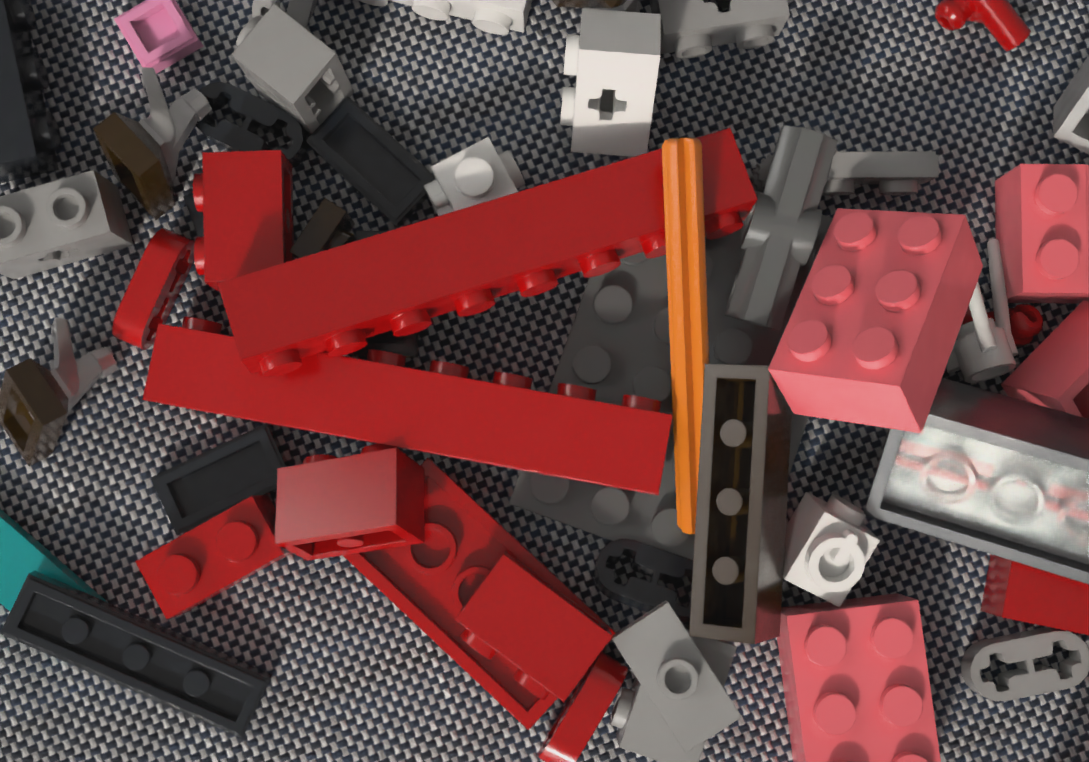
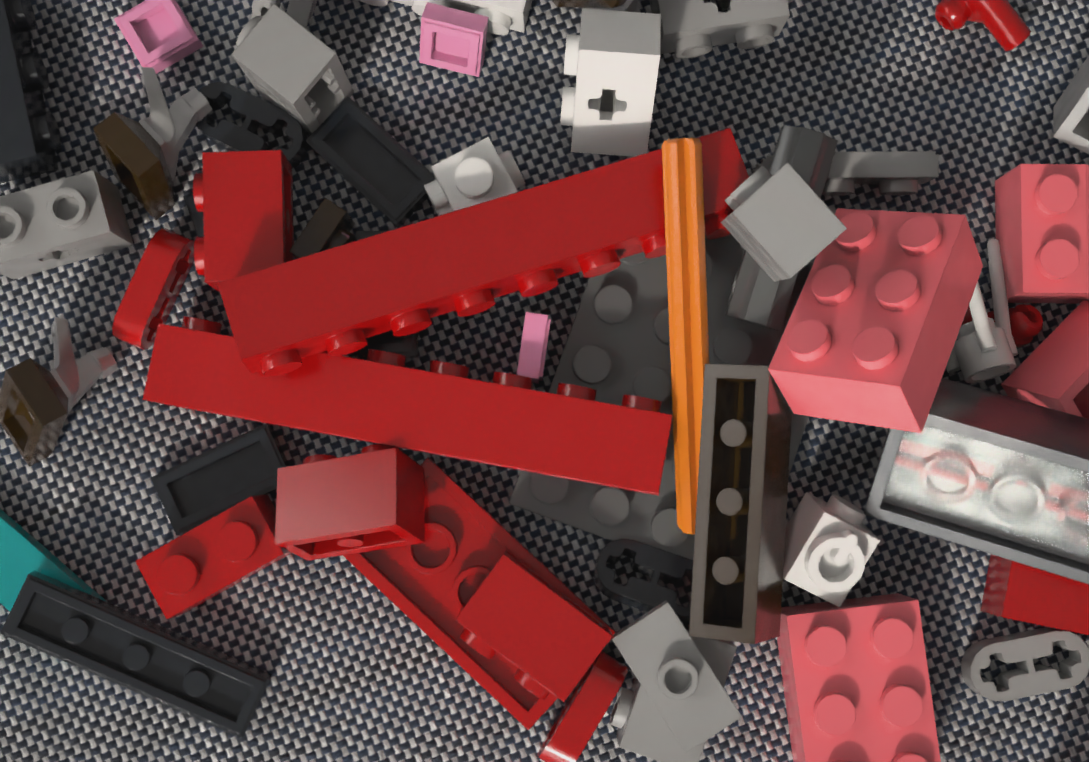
none -> bright pink tile [419,2,489,77]
none -> bright pink tile [517,312,551,384]
none -> light grey brick [721,162,847,282]

